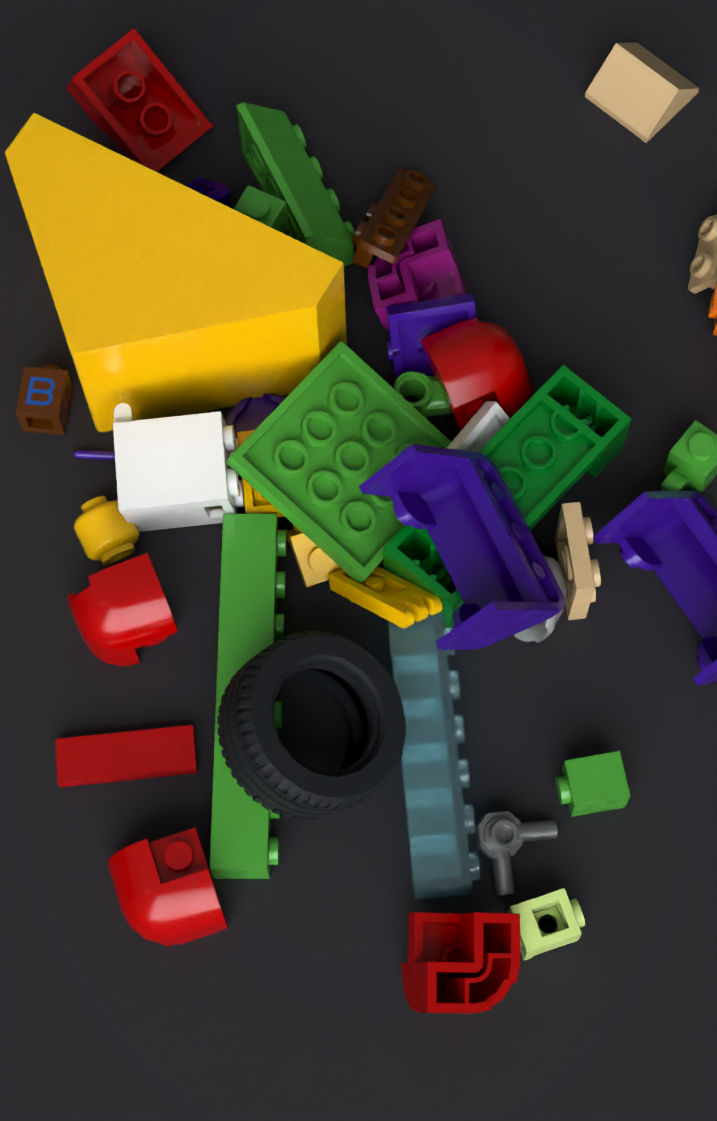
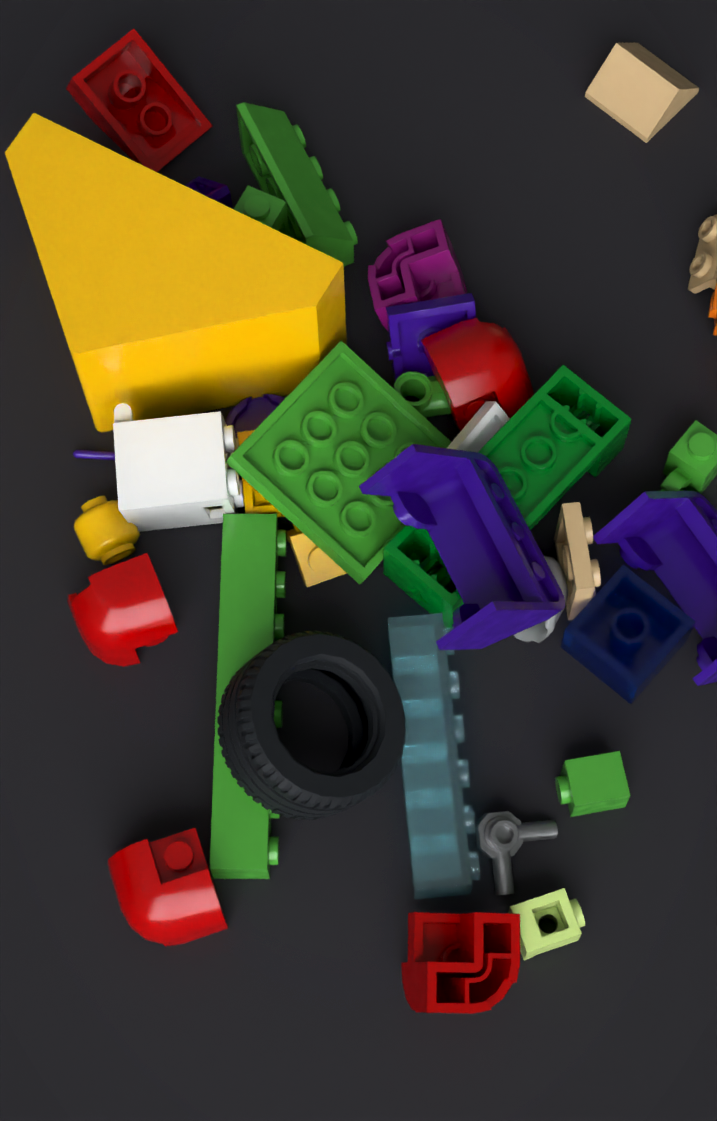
reddish brown brick [15,364,73,435] -> none
red tile [55,725,198,787] -> none
yellow hinge [329,566,443,629] -> none
reddish brown bracket [351,168,437,269] -> none
none -> clear blue brick [561,564,696,704]

